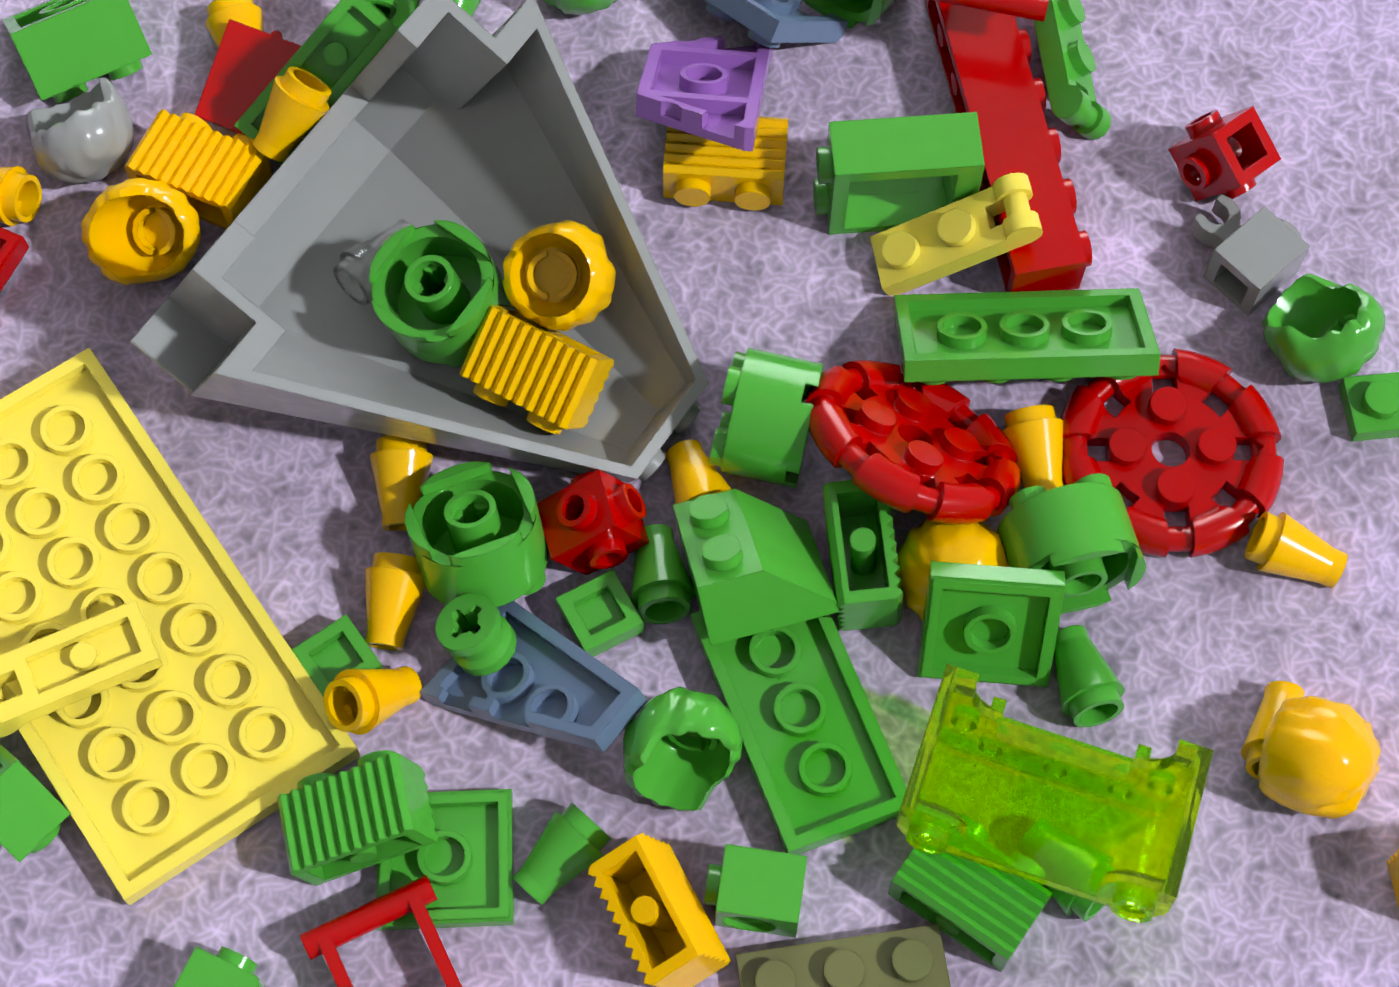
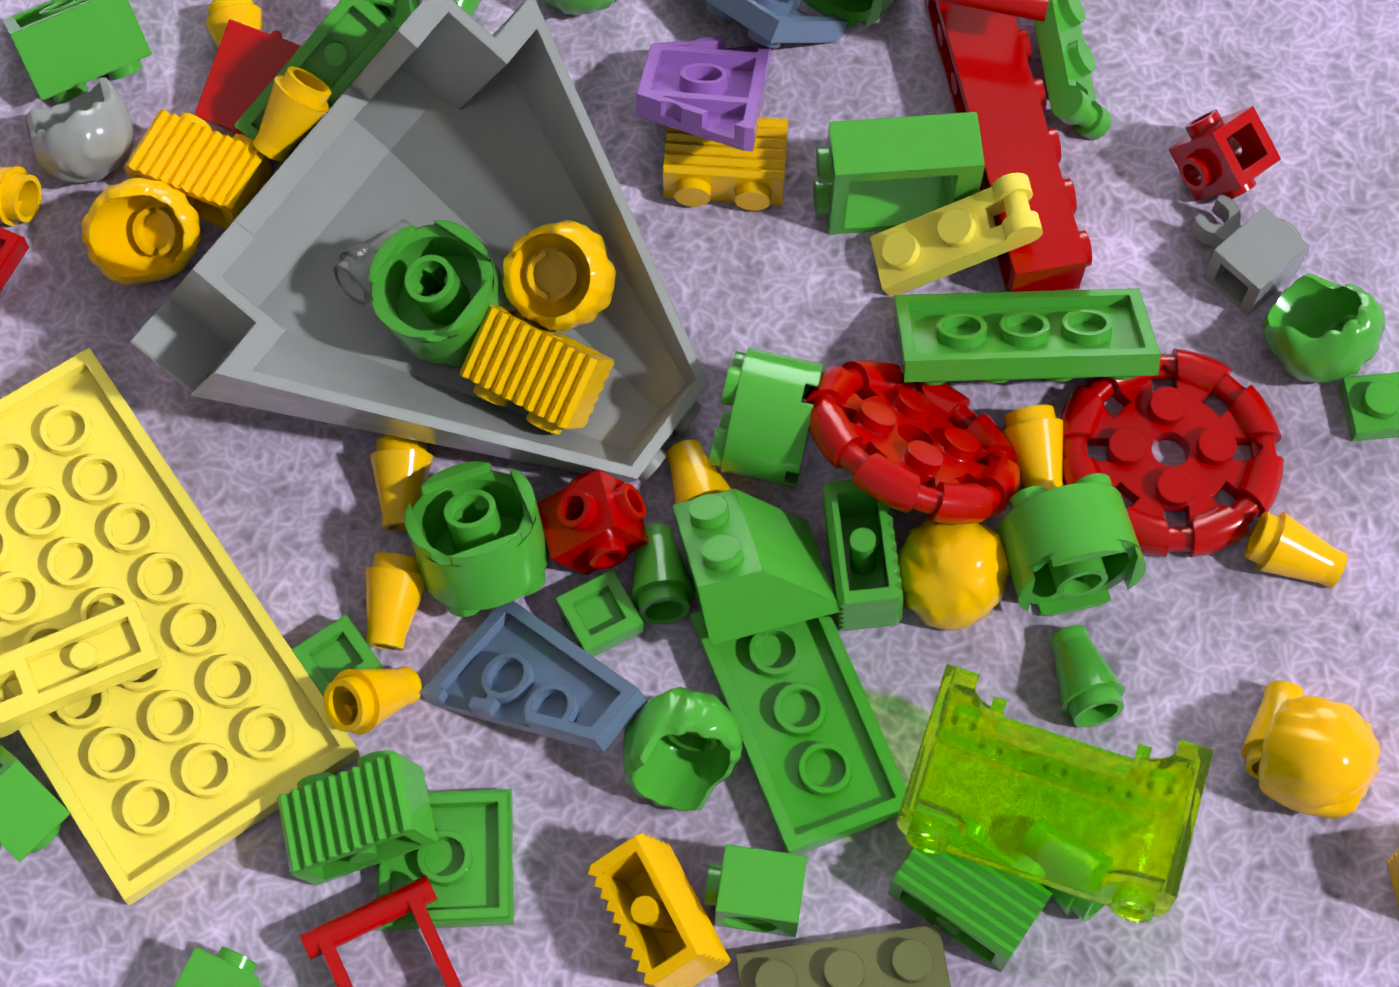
bright green wheel [435,593,517,676] -> none
bright green cone [513,802,612,905] -> none
bright green tile [917,561,1066,687] -> none

